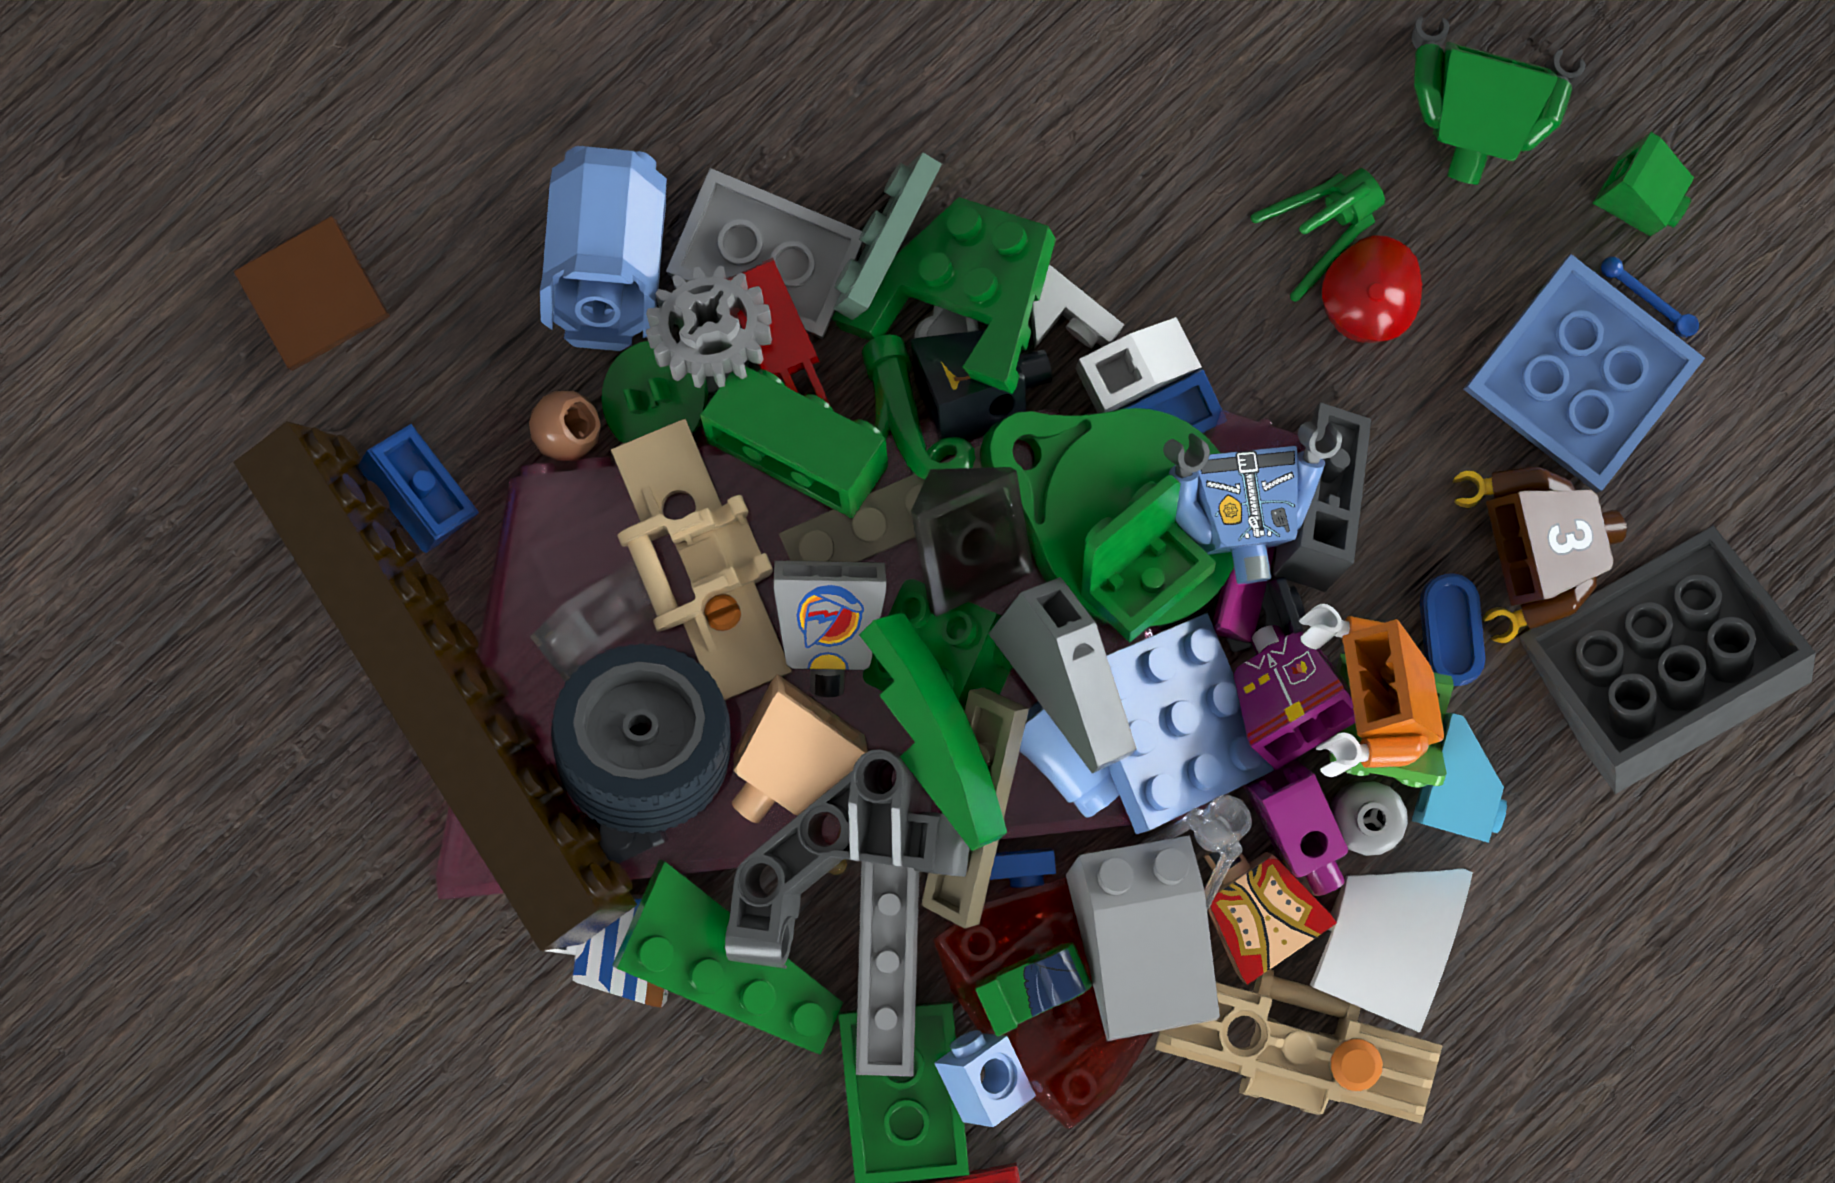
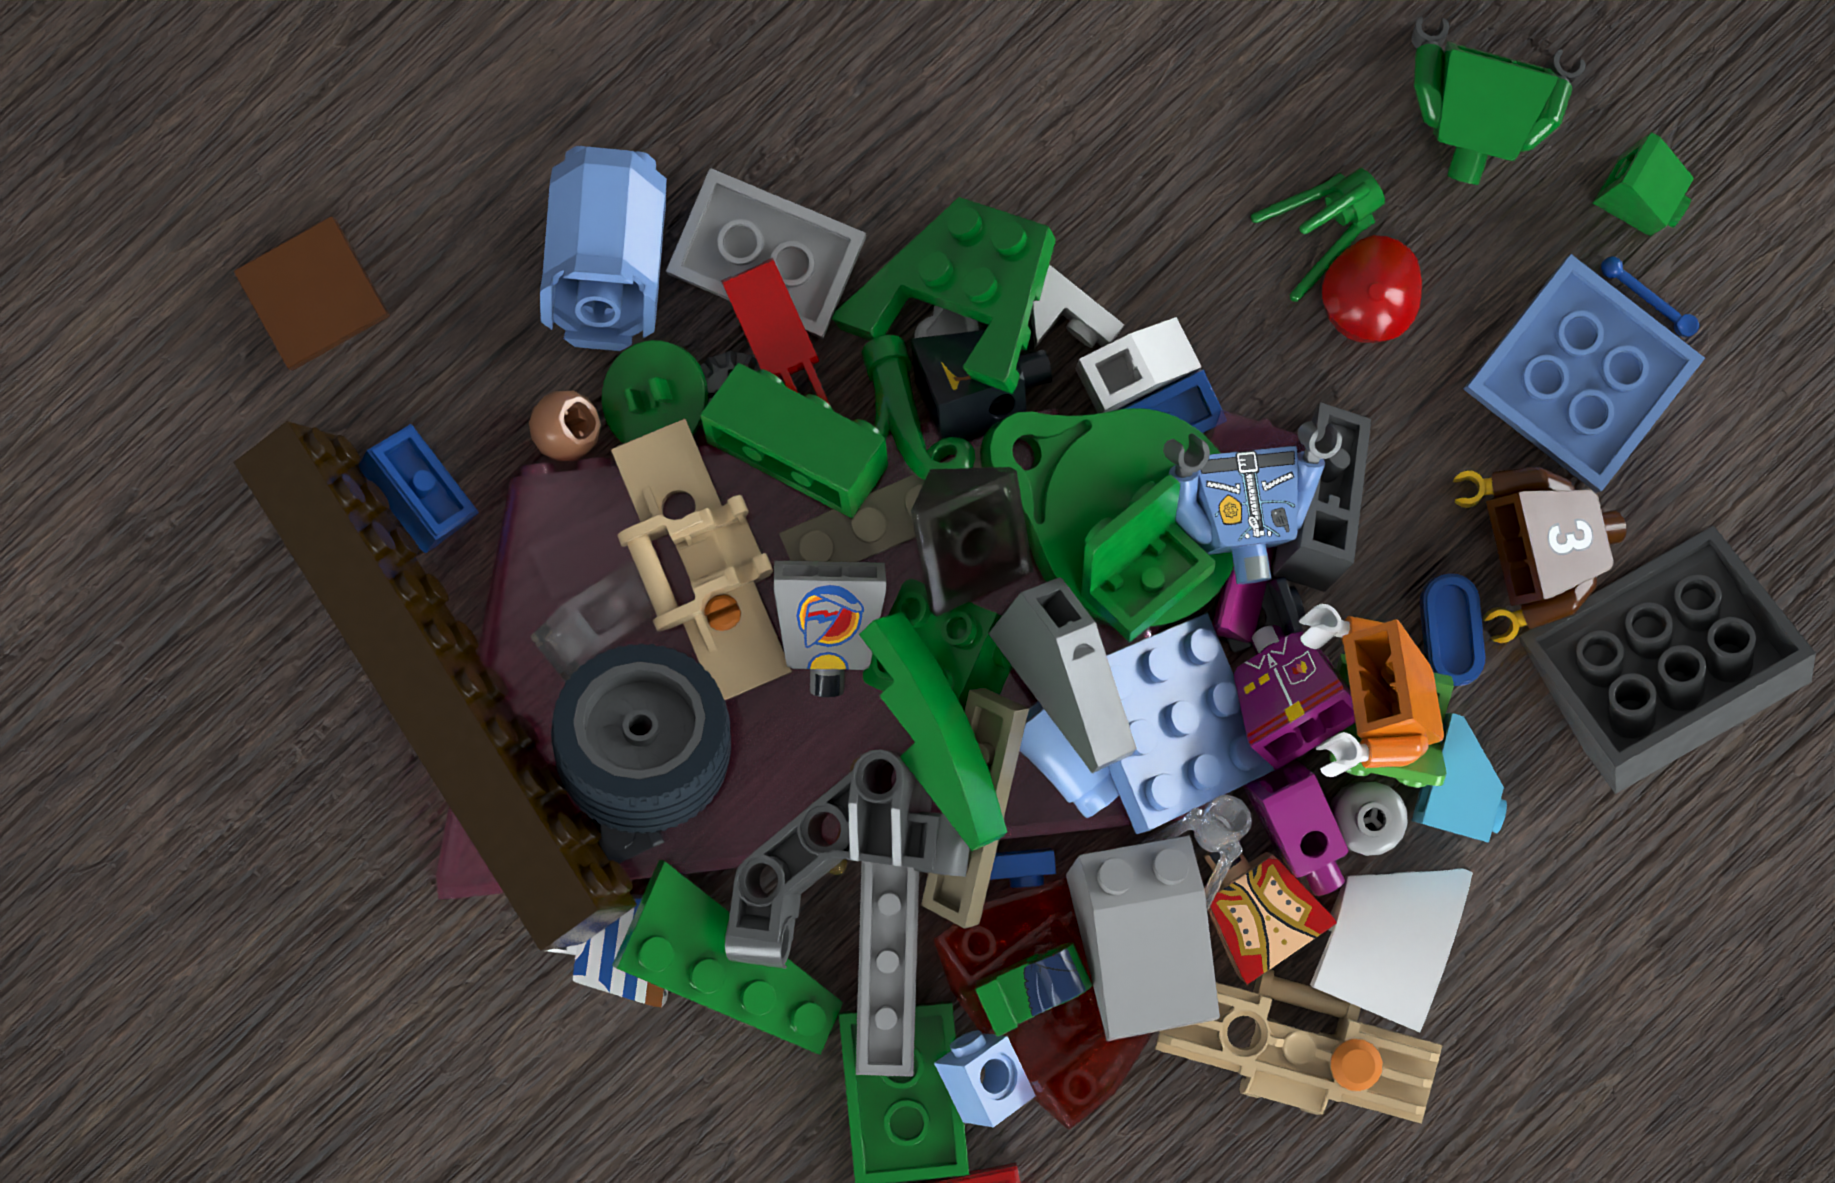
light grey gear [646,266,772,388] -> none
light nougat torso [732,674,868,823] -> none
sand green plate [833,152,942,320] -> none

